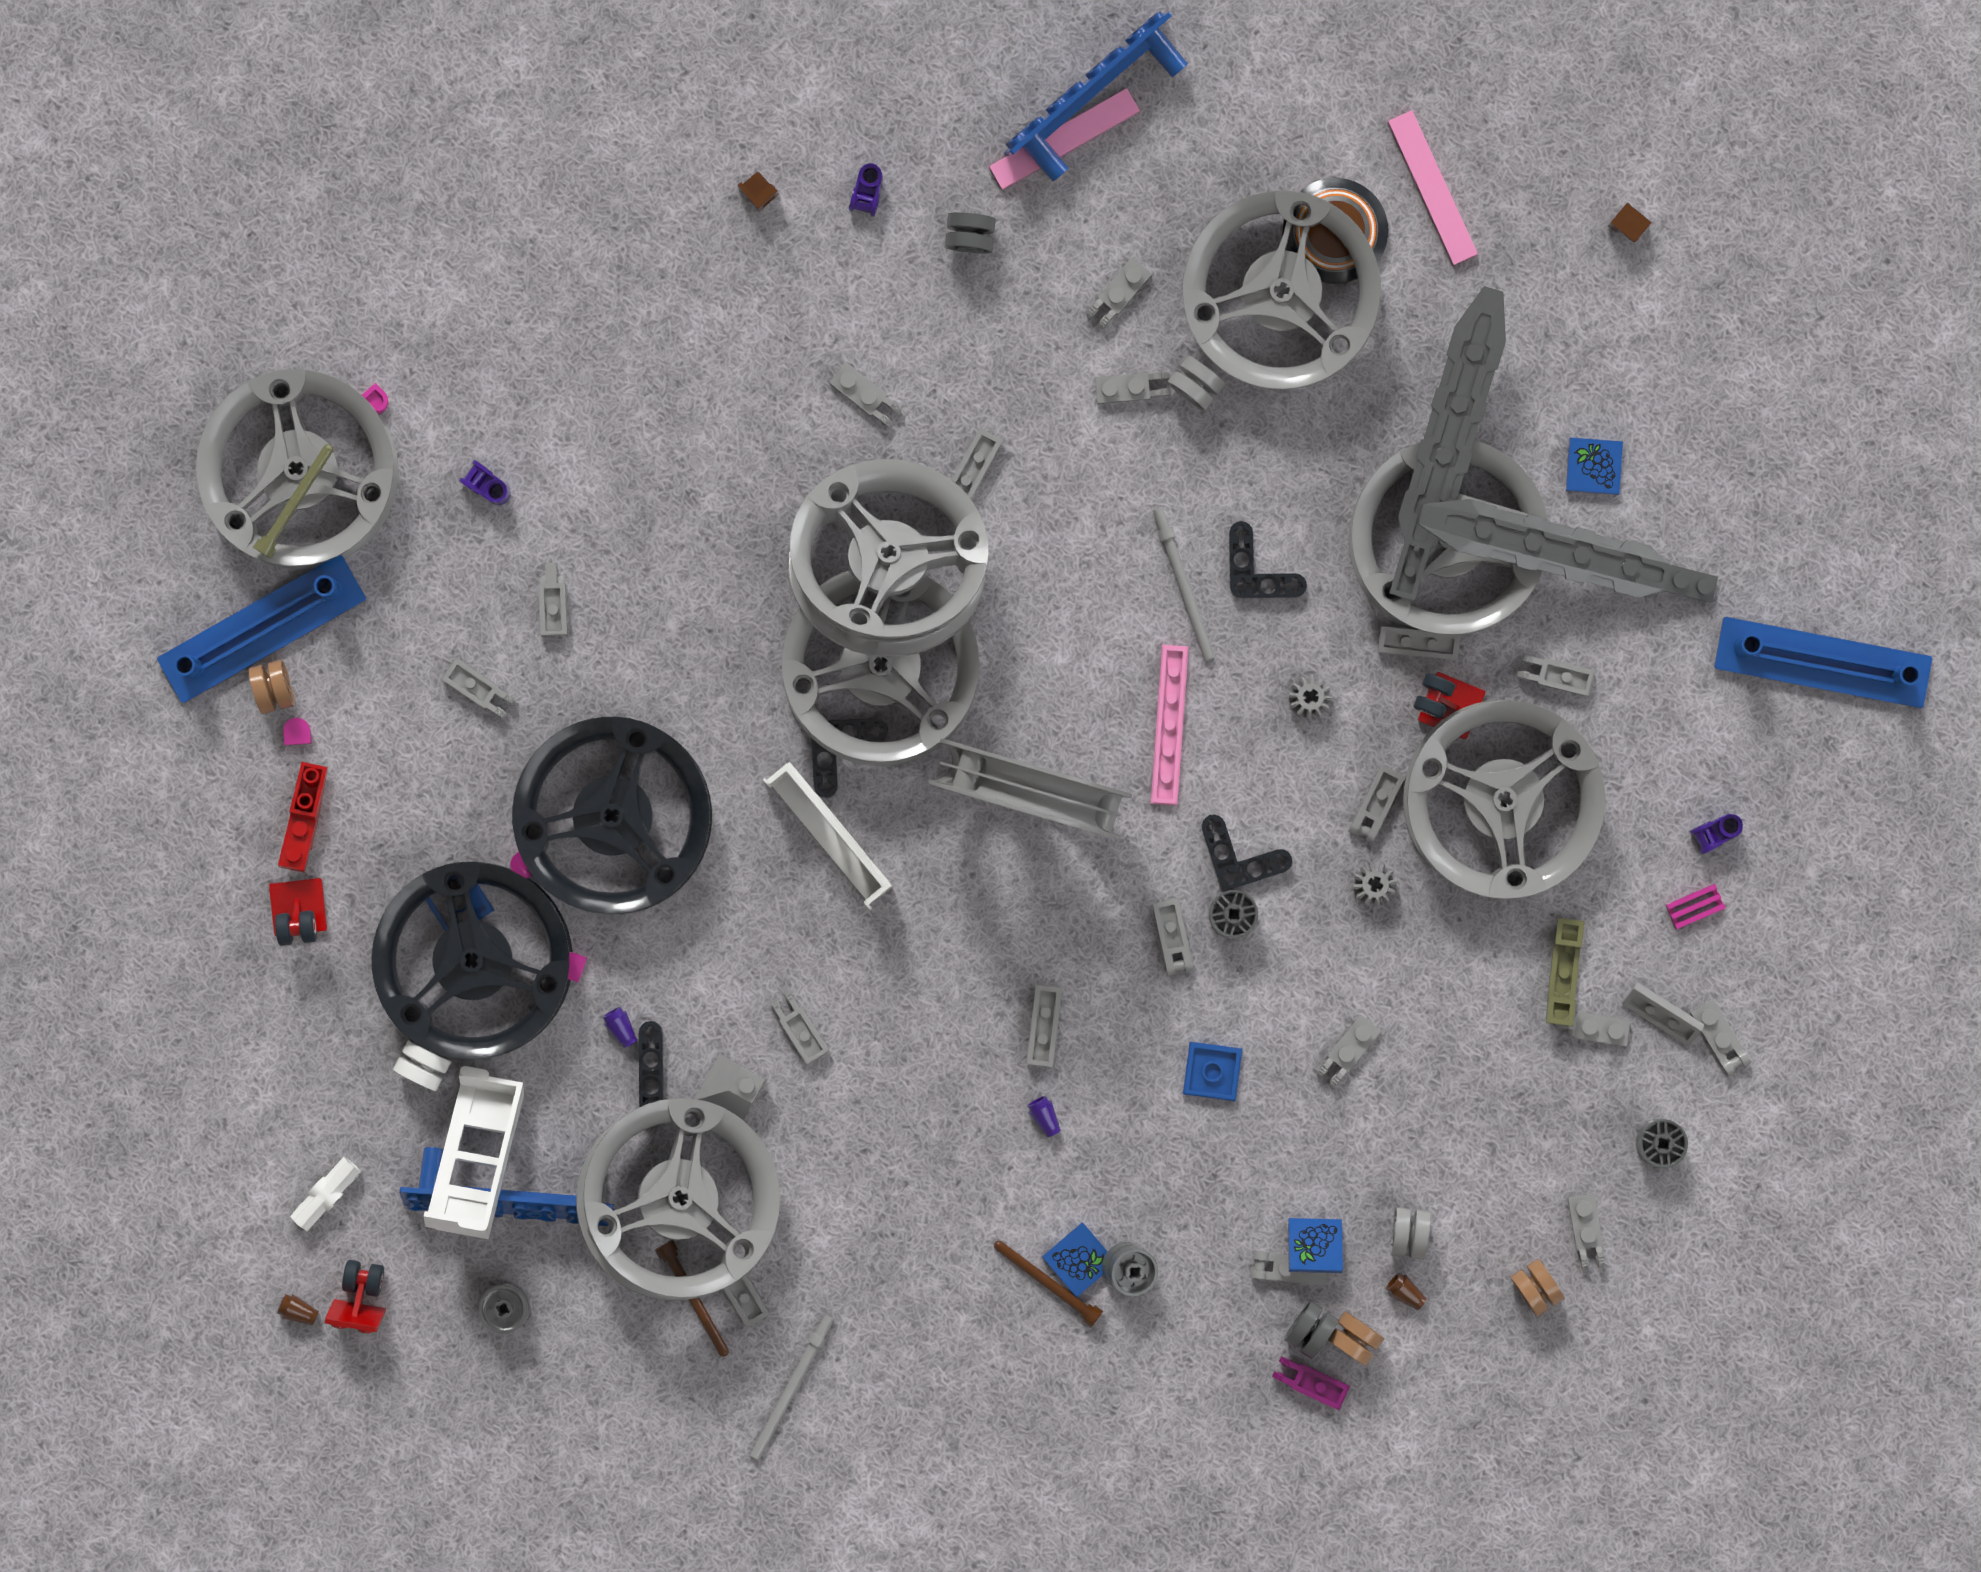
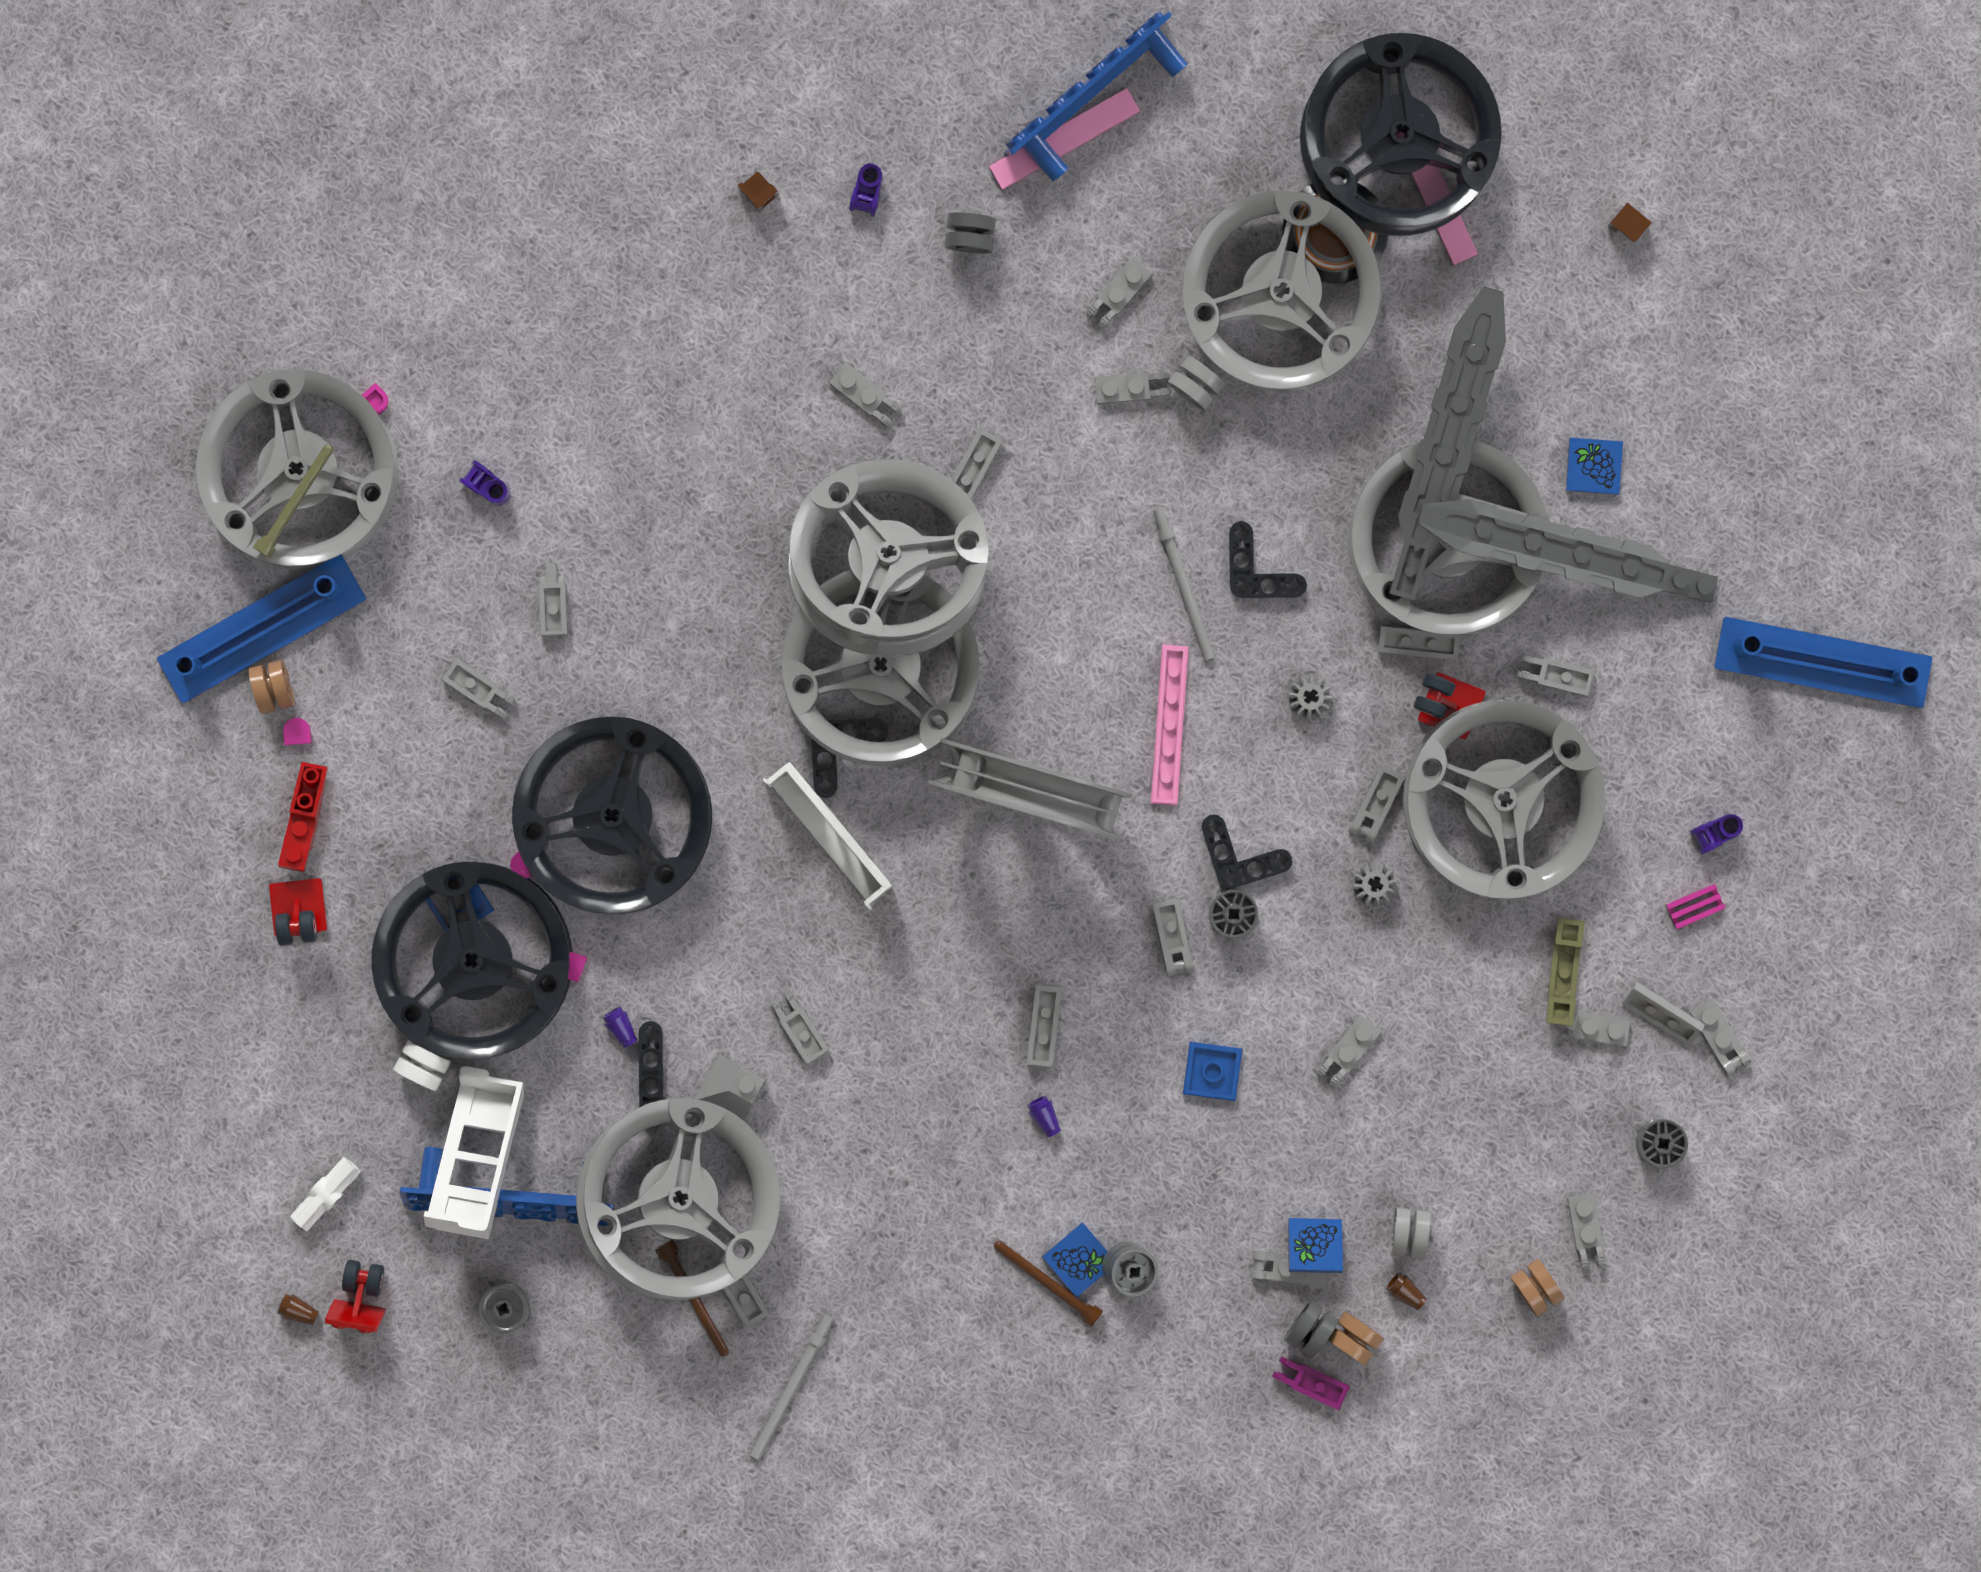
none -> black wheel [1300,33,1502,236]

